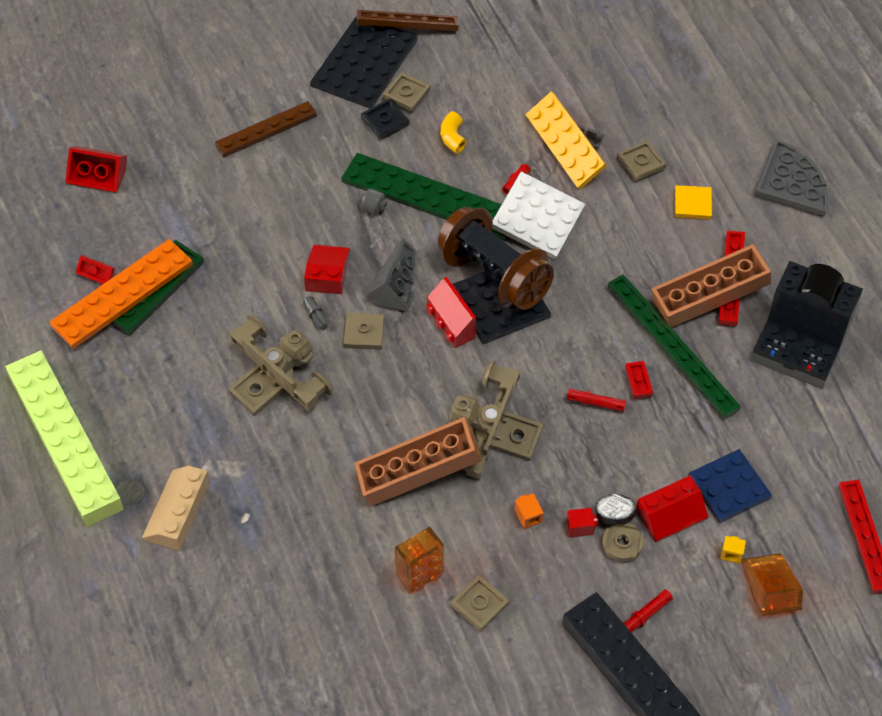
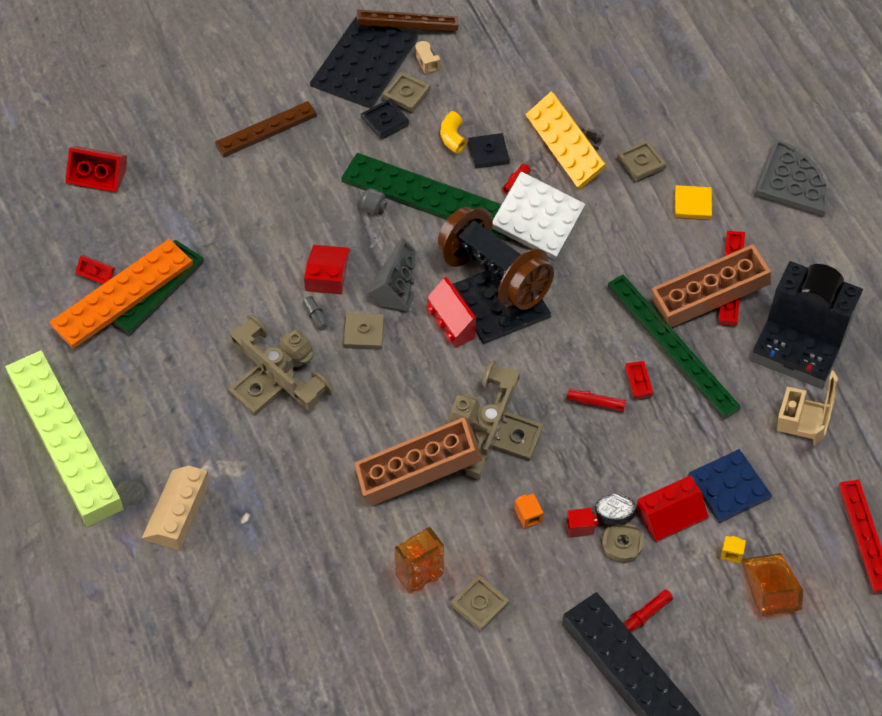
none -> tan leg [415,41,441,74]
none -> black plate [468,133,510,168]
none -> tan piece [777,371,838,446]

